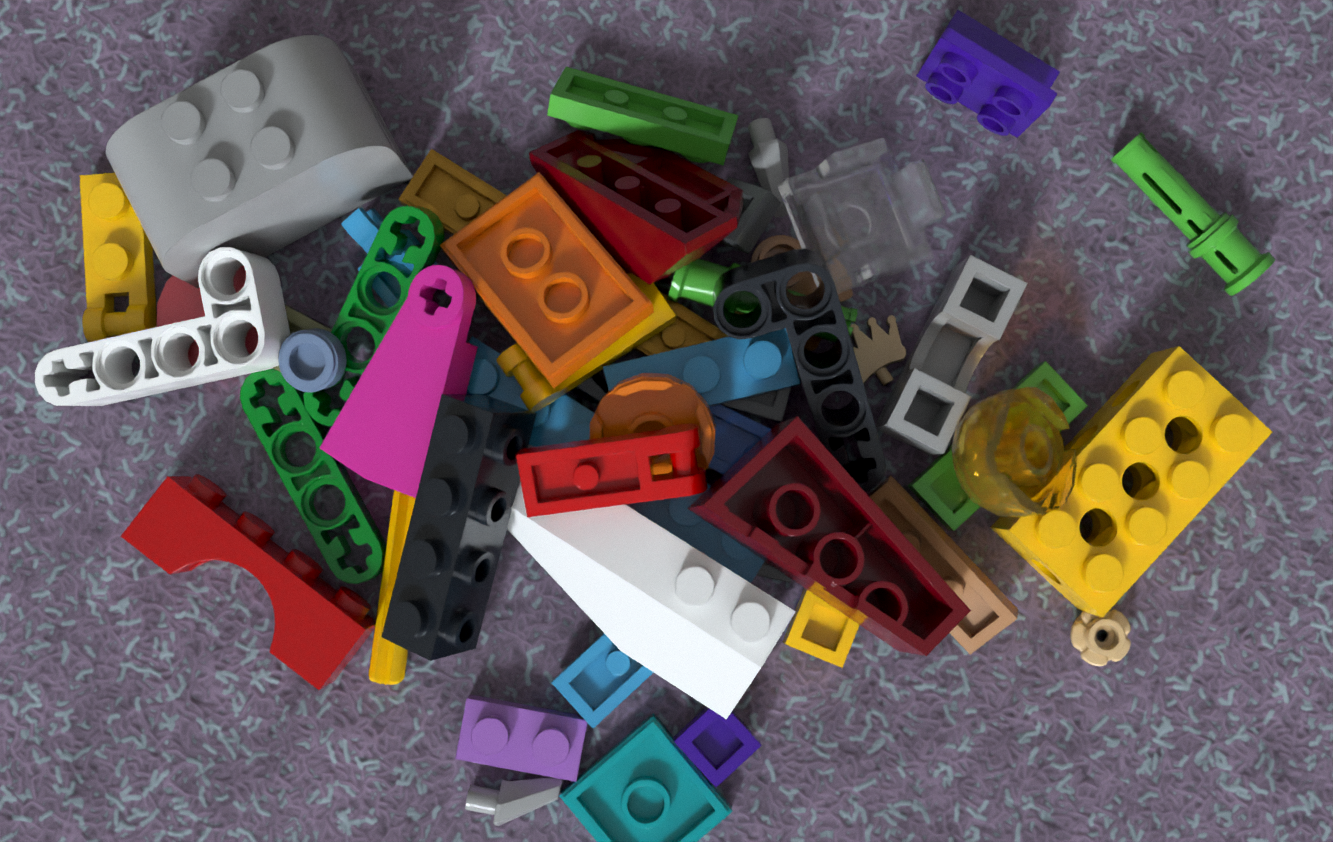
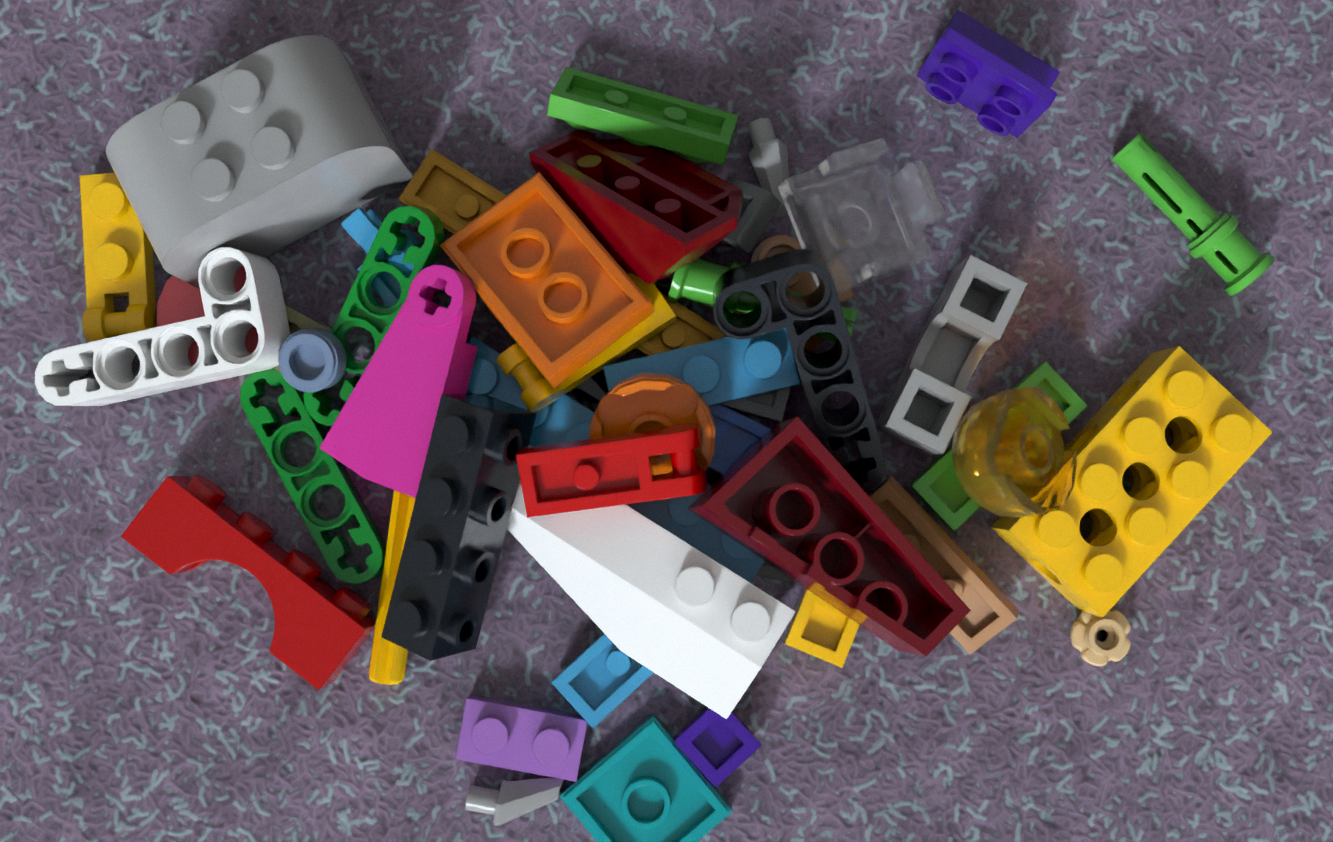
tan piece [850,315,906,386] -> none

